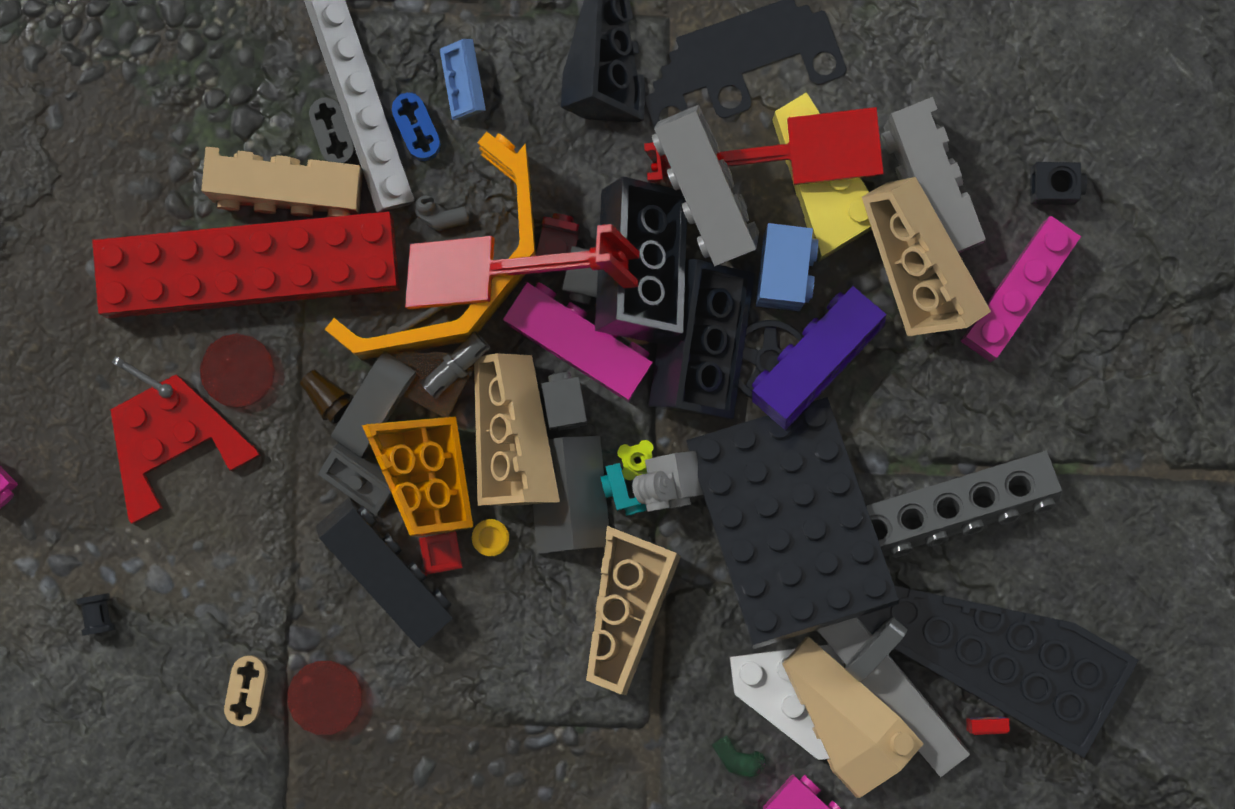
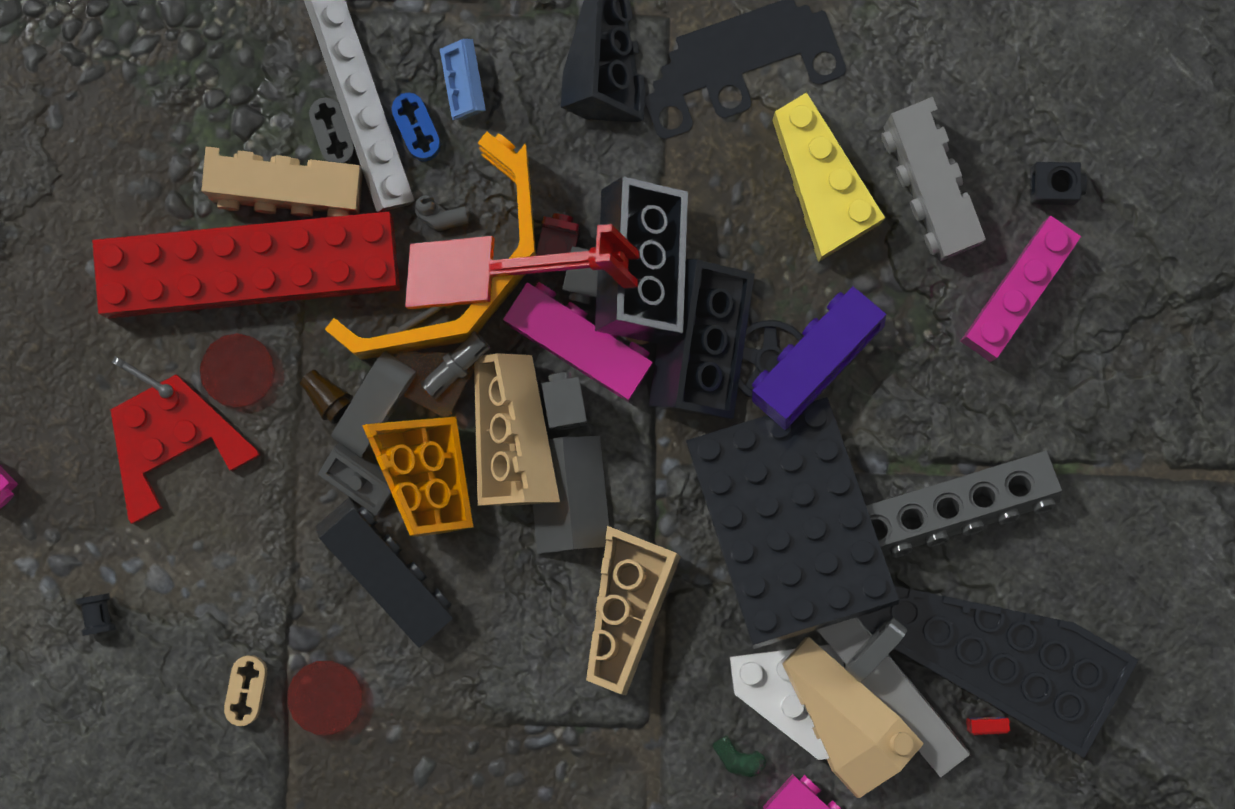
red tile [419,531,463,575] -> none
yellow tile [472,519,509,556] -> none
teal bracket [600,463,647,516] -> none
neon yellow plate [617,440,654,480] -> none
light grey brick [632,451,703,512] -> none
red piece [644,107,884,188] -> none
light grey wedge [652,105,759,266] -> none
medium blue brick [756,223,819,311] -> none
tan wedge [862,177,991,336] -> none

